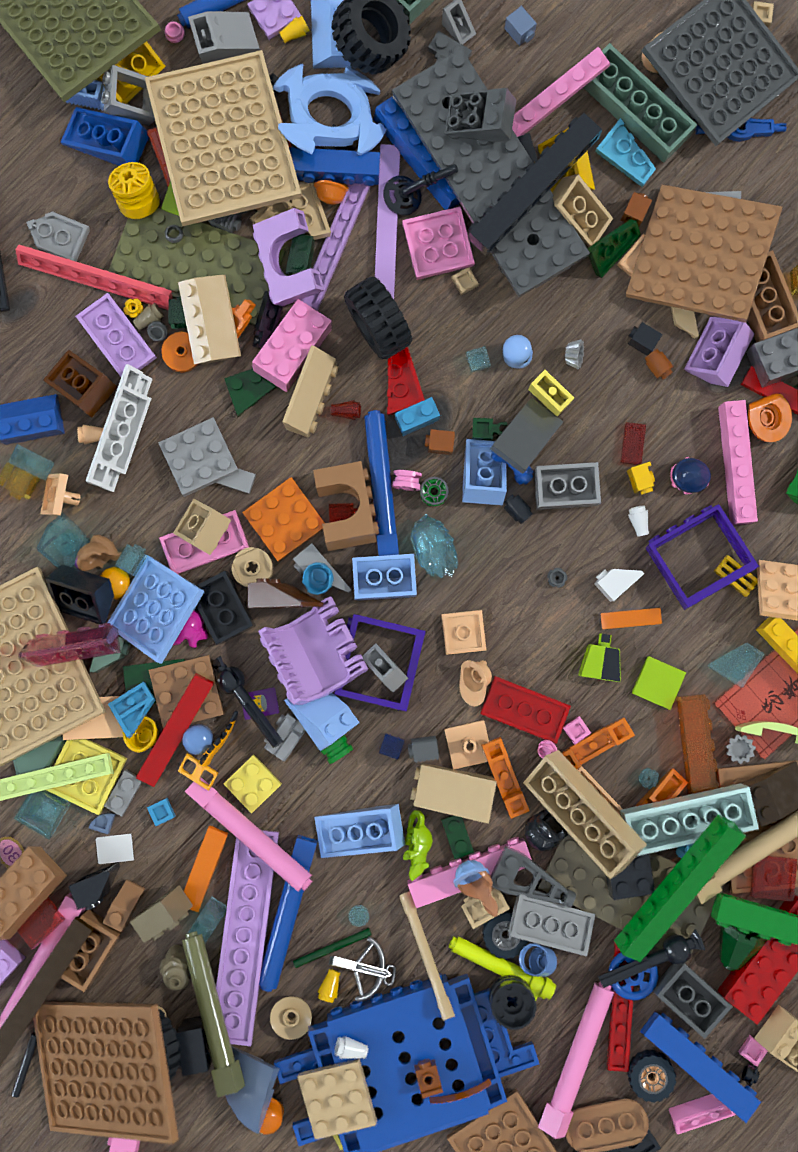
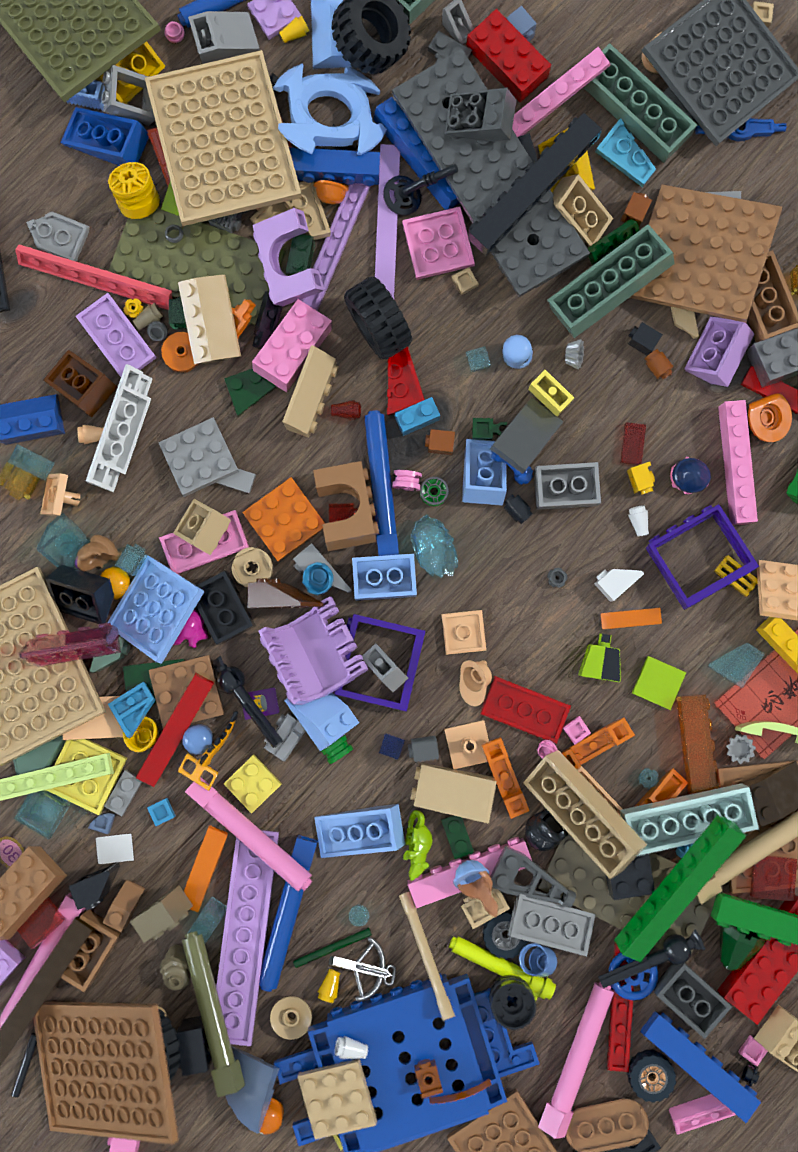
none -> red brick [466,9,551,103]
none -> sand green brick [548,224,675,338]

